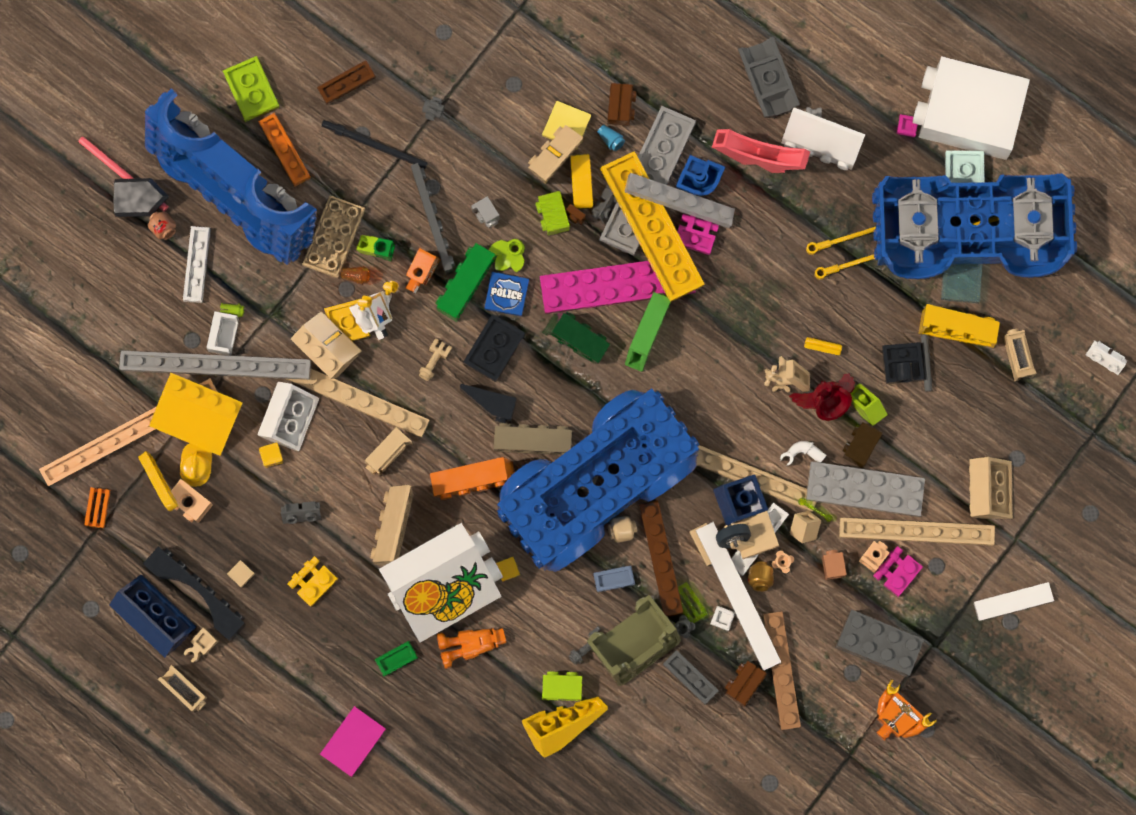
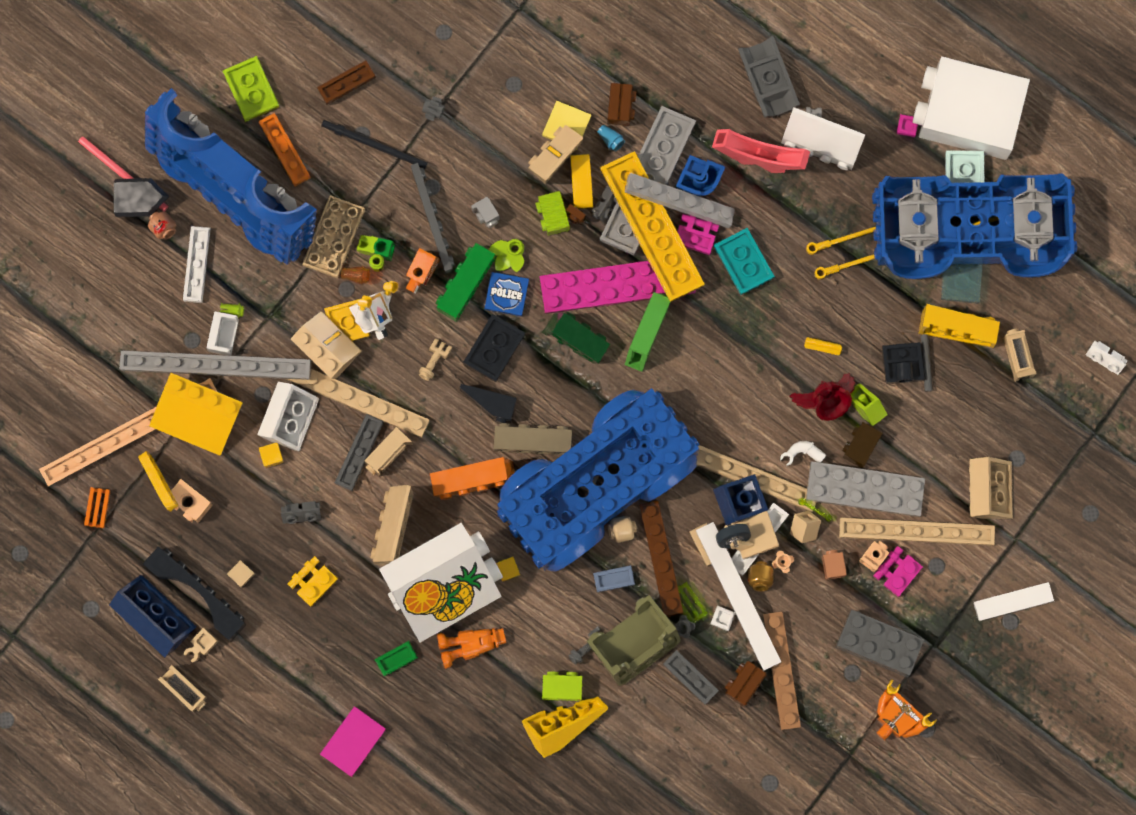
yellow piece [180,443,212,487] -> none
tan piece [764,356,810,392] -> none
none -> dark grey tile [334,414,384,491]
none -> lime pin [369,254,384,272]
none -> teal plate [714,228,775,295]

